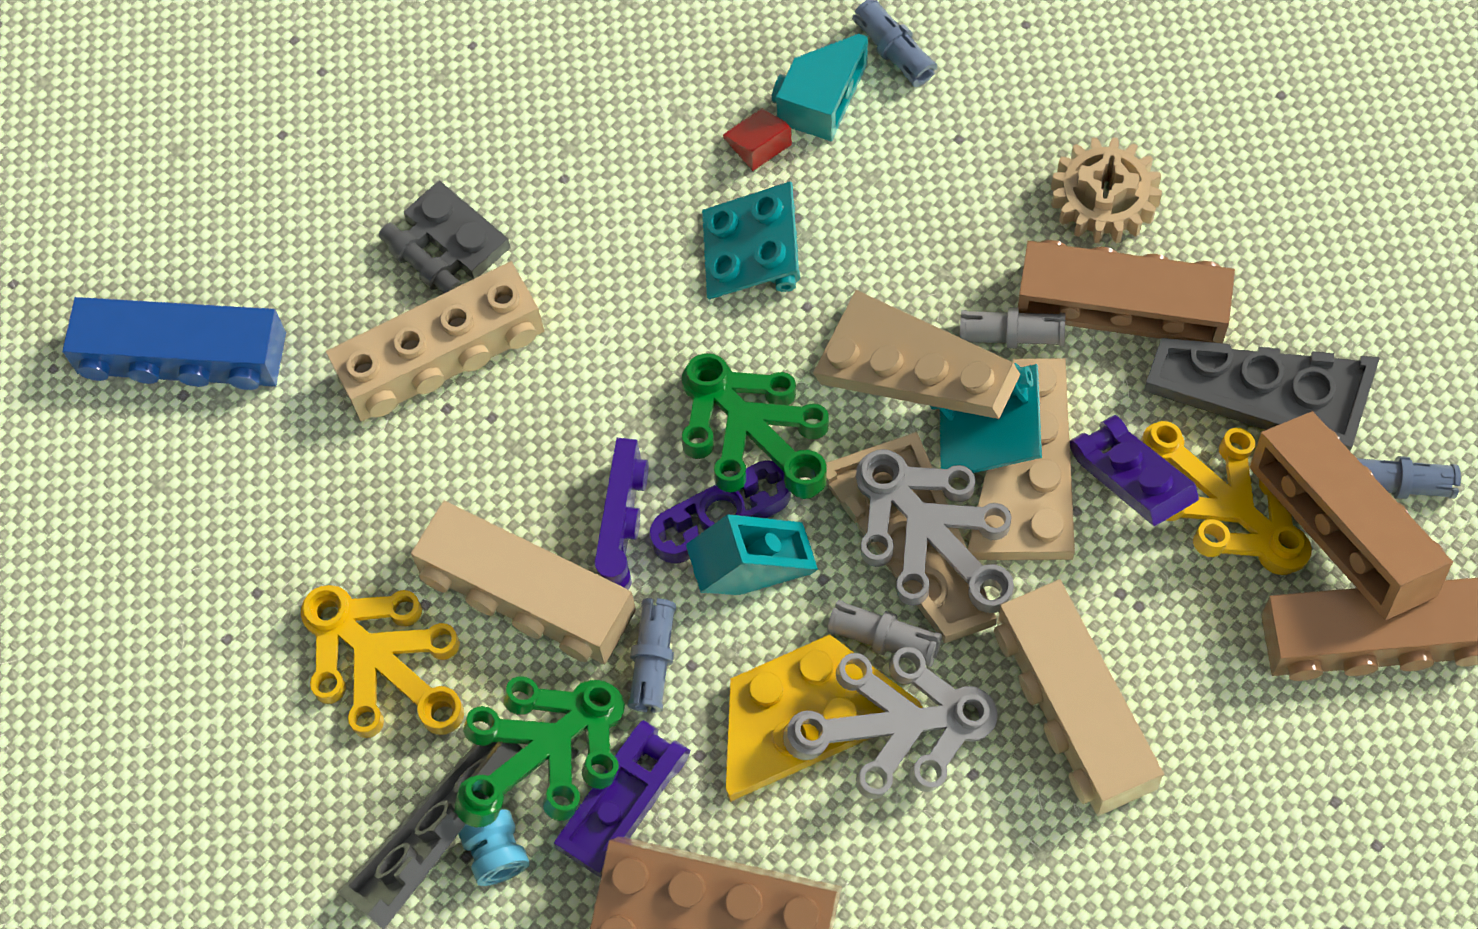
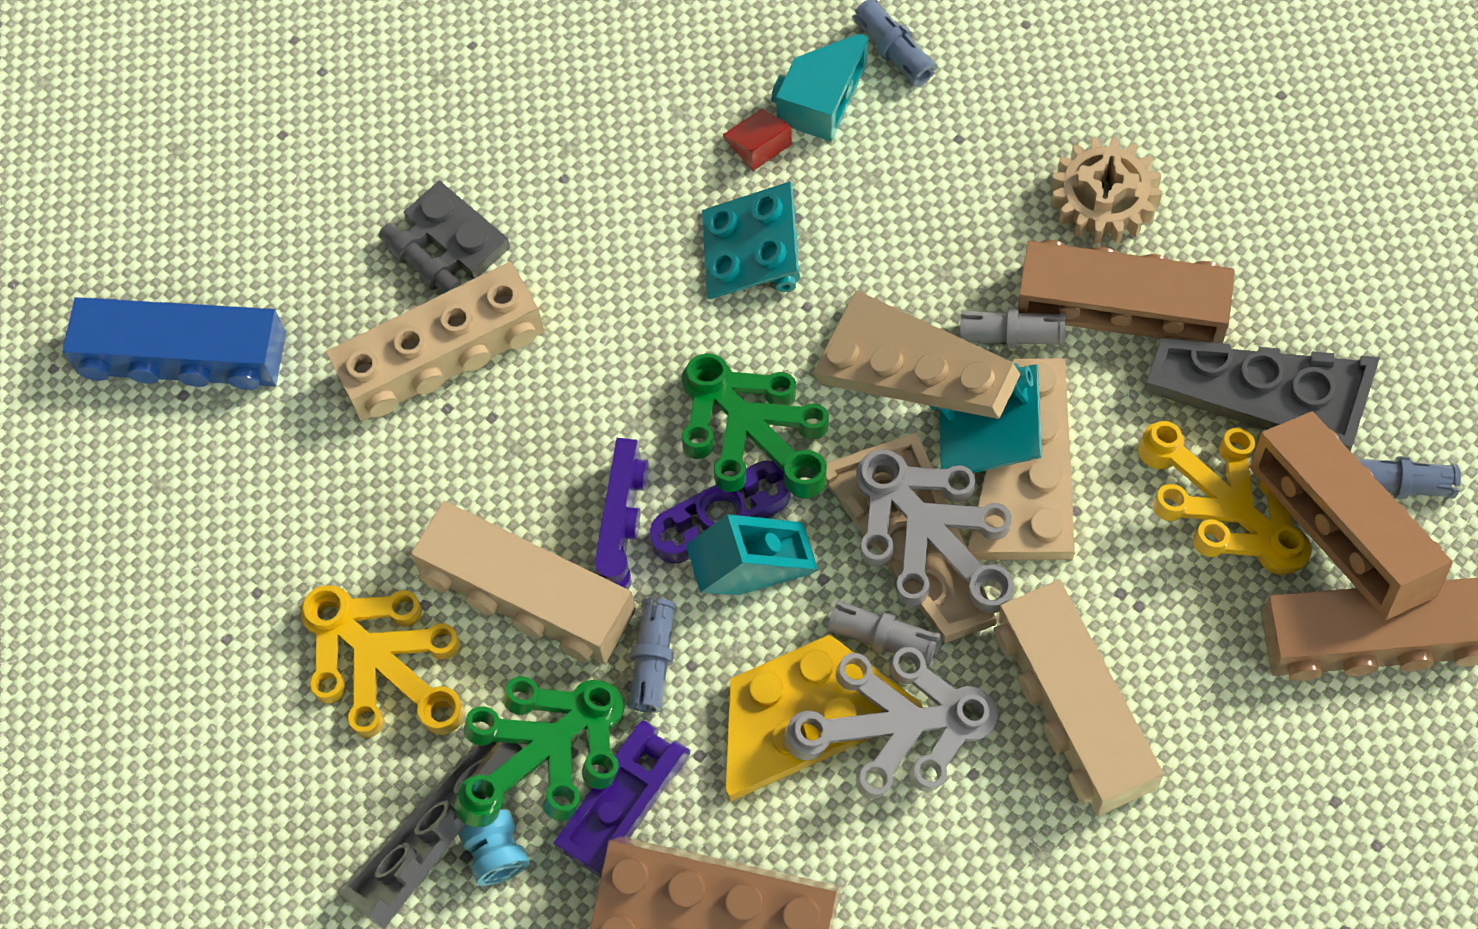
dark purple plate [1070,415,1199,527] -> none

